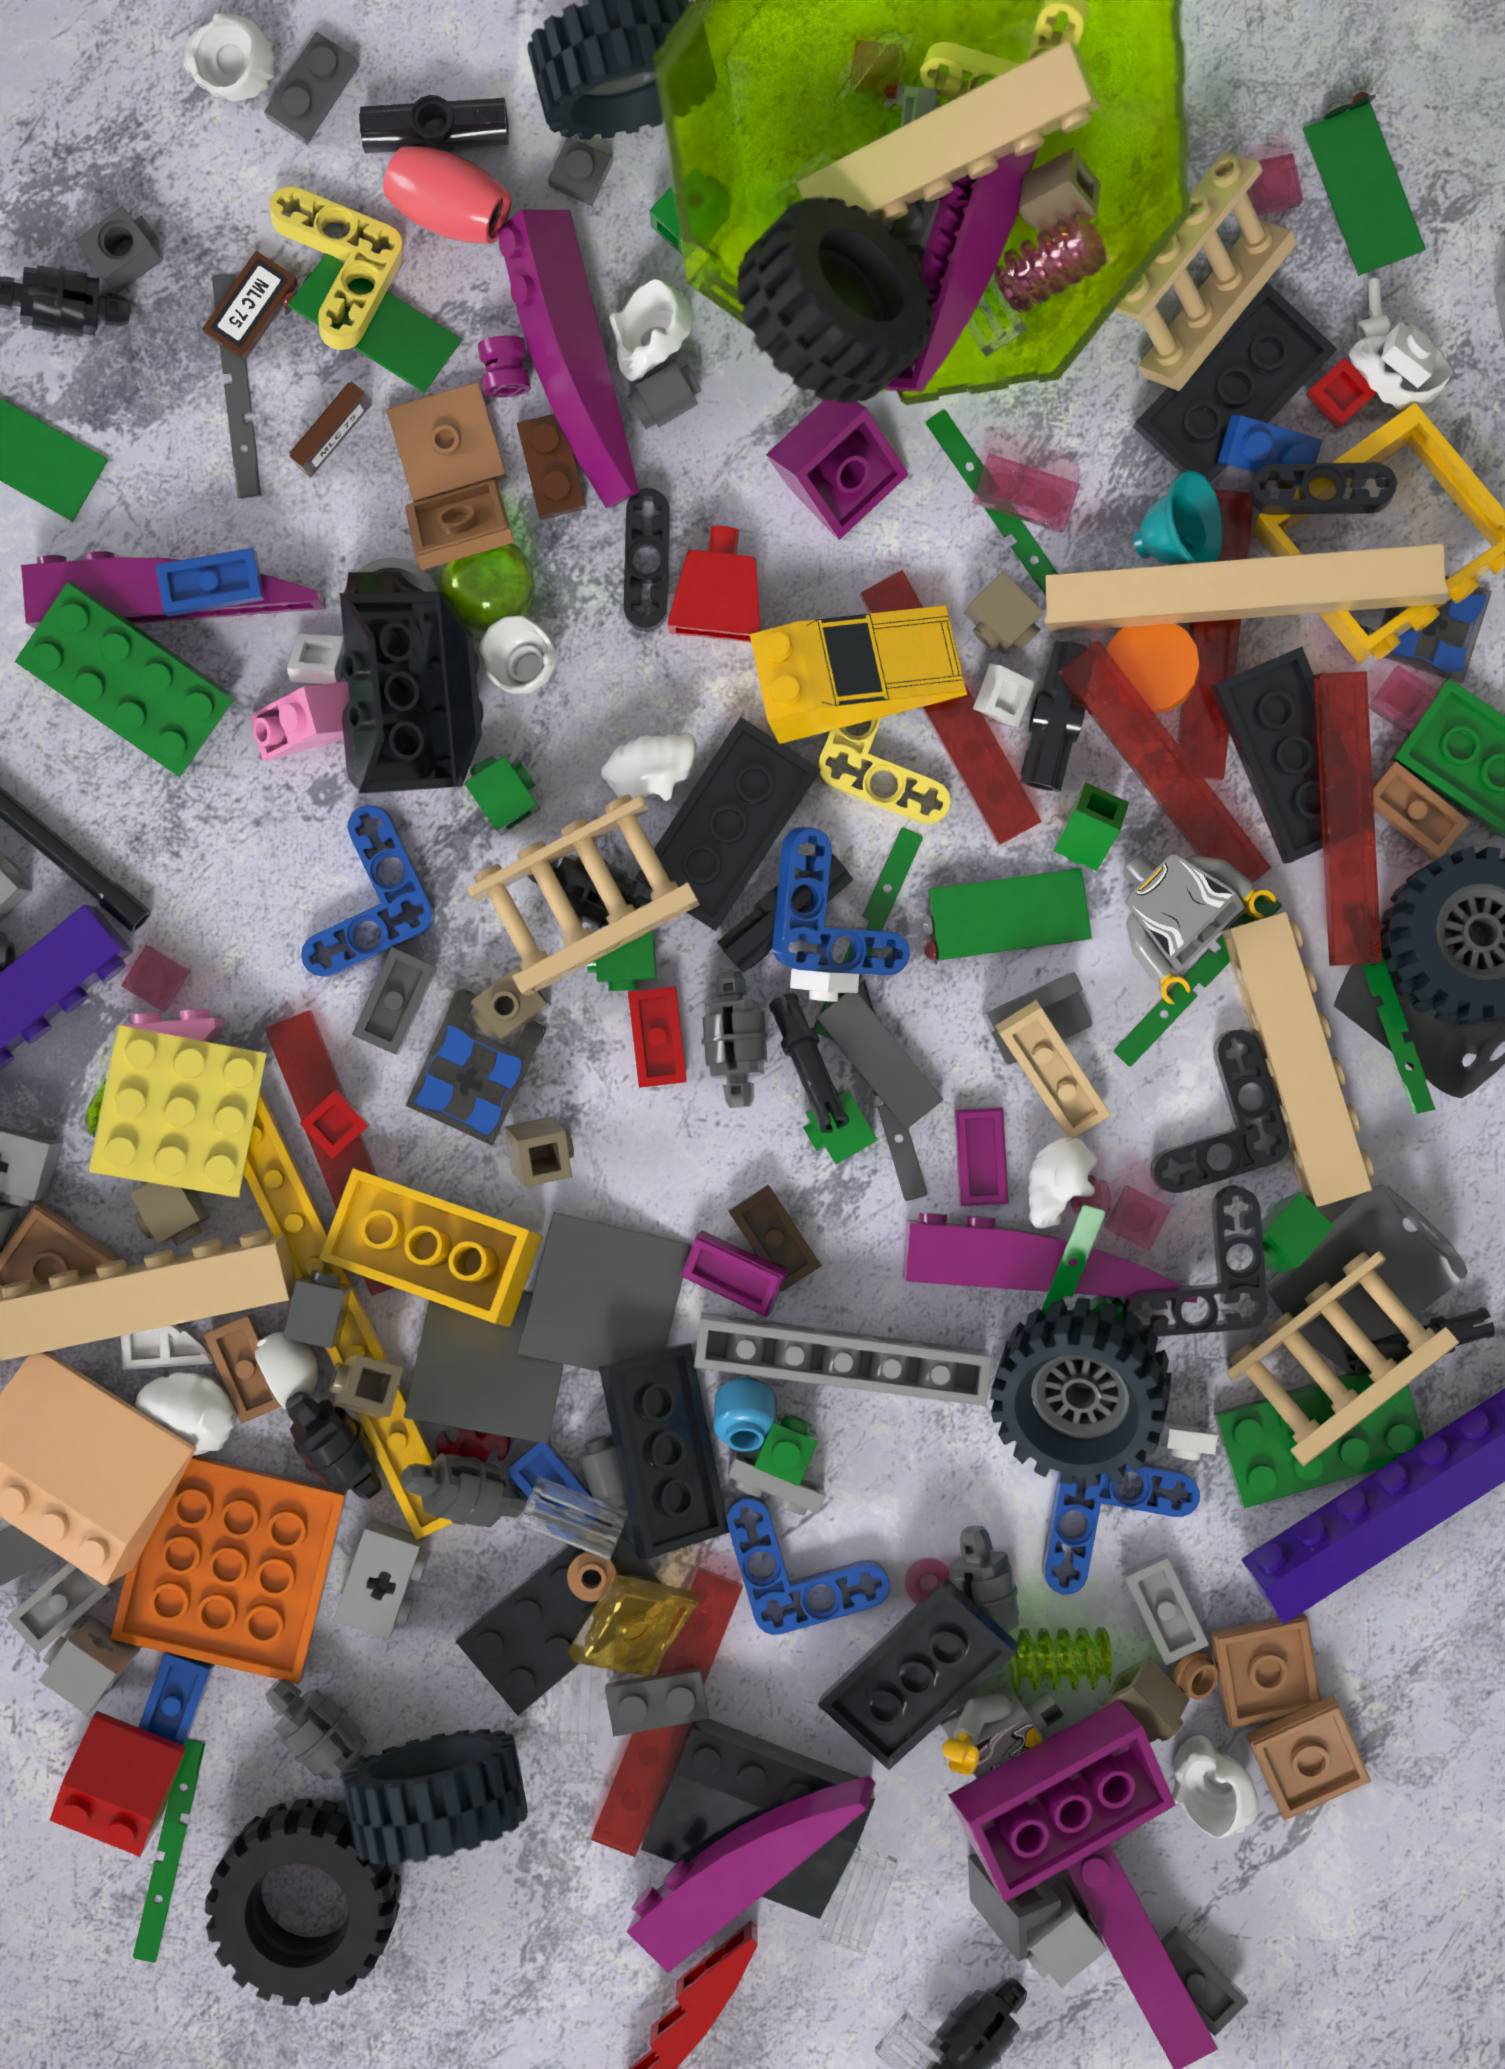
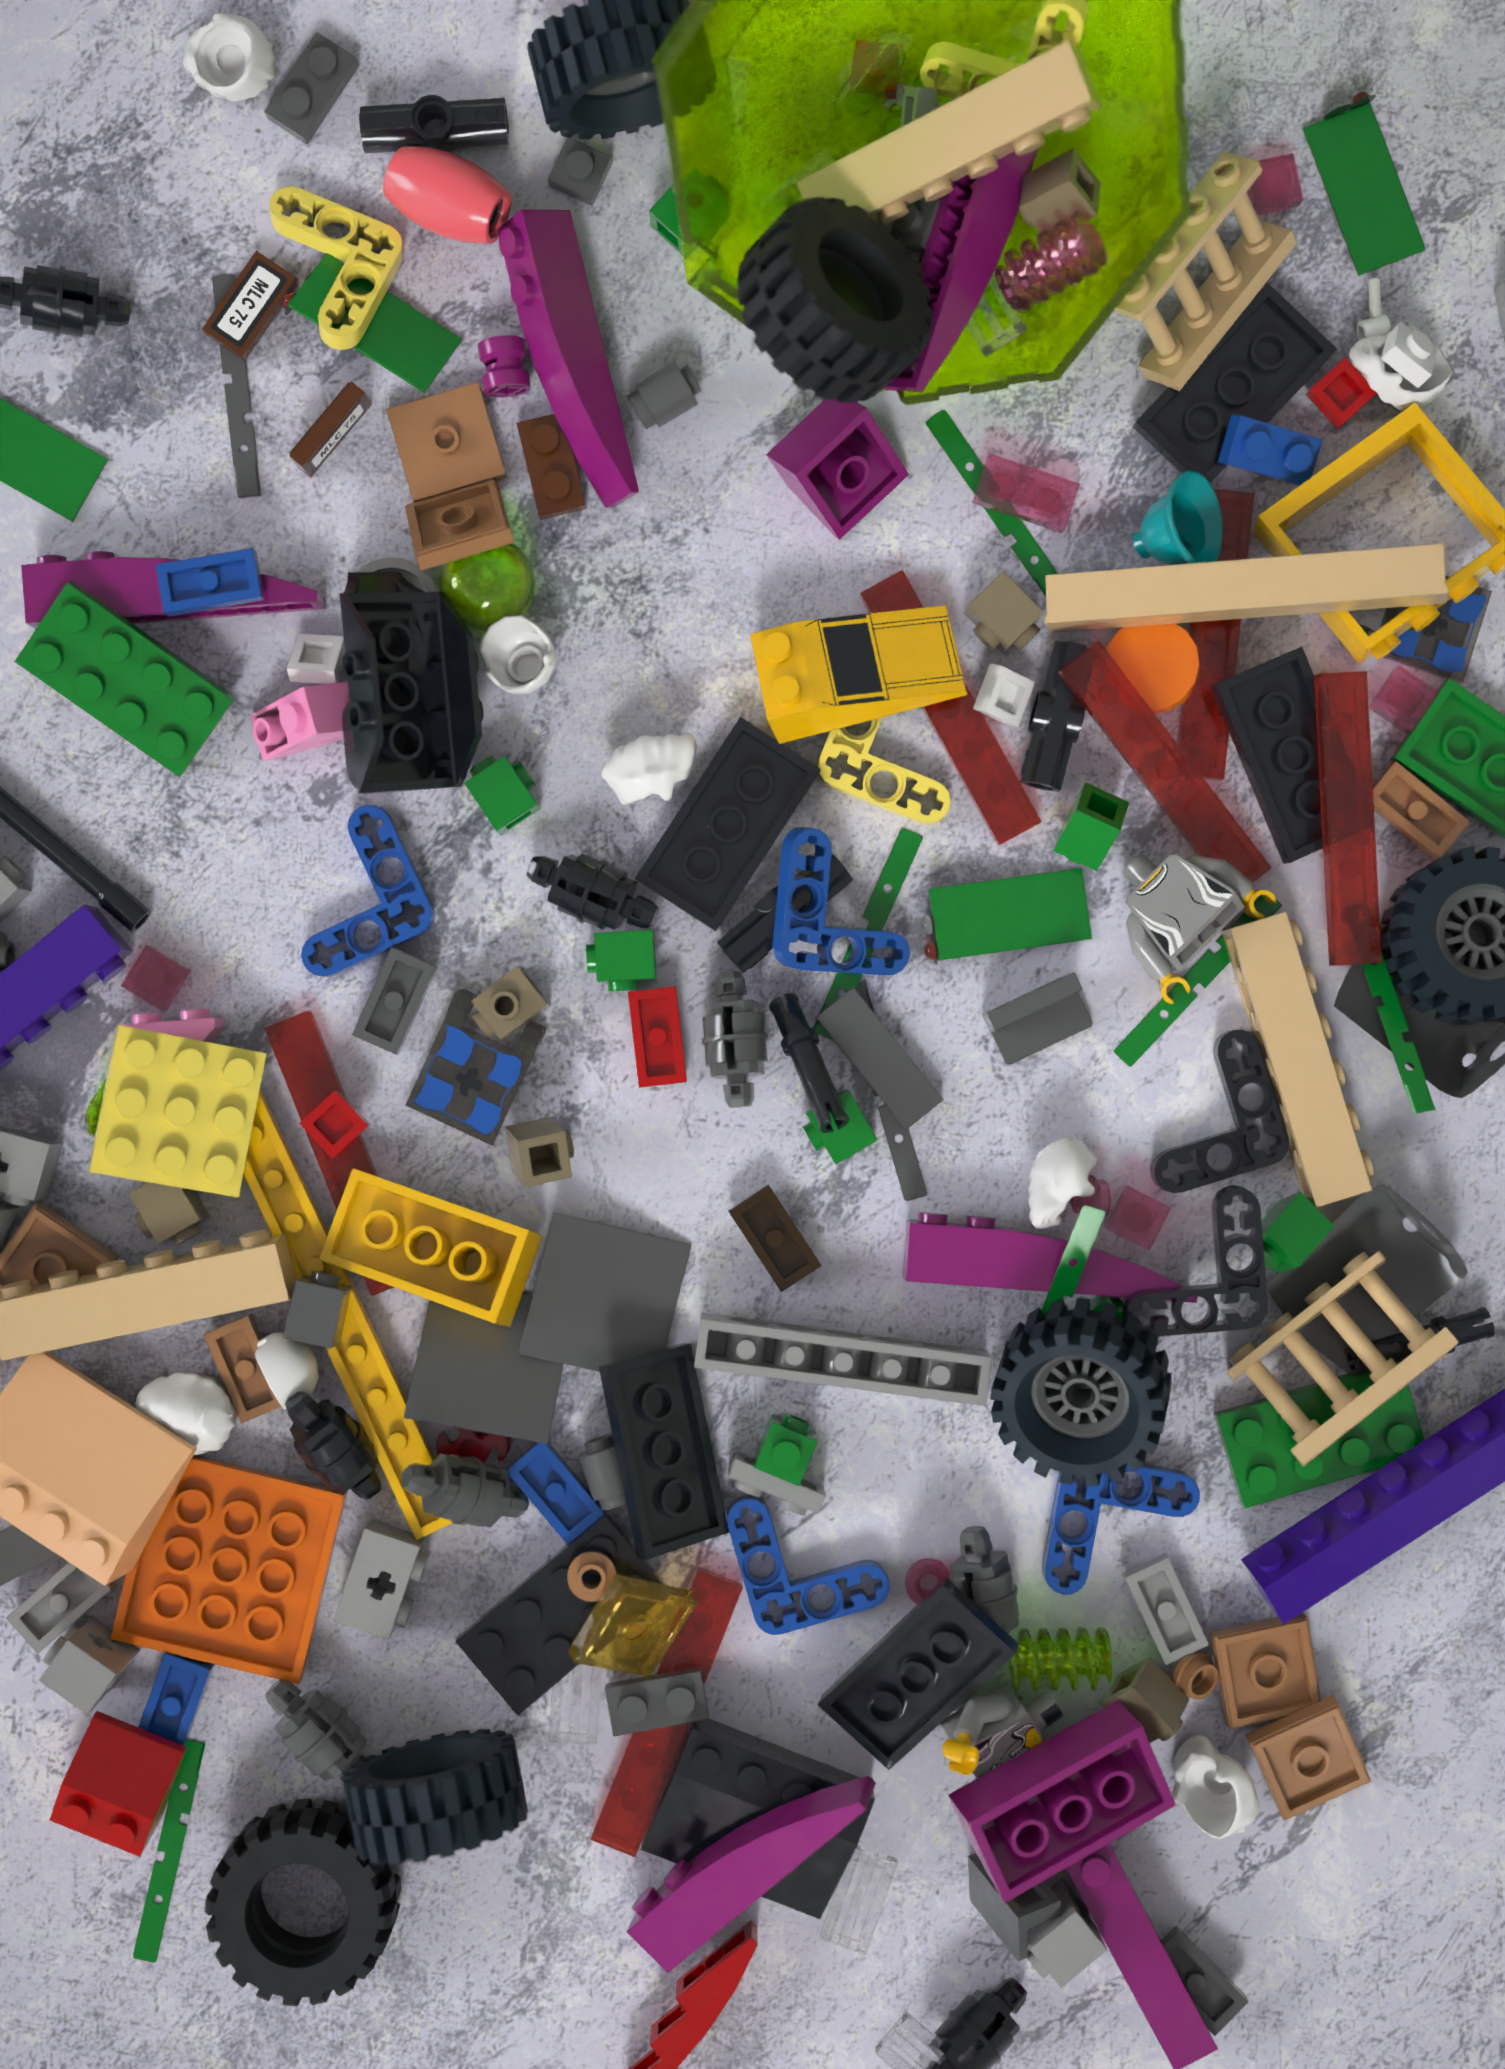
dark grey brick [76,206,163,294] -> none
white tile [121,1323,214,1370] -> none
dark tan brick [329,1354,404,1418] -> none
tan fence [467,794,699,997] -> none
clear tile [519,1477,628,1560] -> none
white hair [609,278,693,381] -> none
black beam [623,488,670,632] -> none
red torso [668,526,760,643] -> none
magenta tile [681,1230,788,1317] -> none
dark azure head [714,1376,777,1452] -> none
white plate [790,969,859,1002] -> none
magenta tile [954,1107,1009,1206] -> none
tan plate [995,999,1111,1138] -> none
white plate [1159,1422,1218,1460] -> none
black beam [1249,462,1397,515] -> none

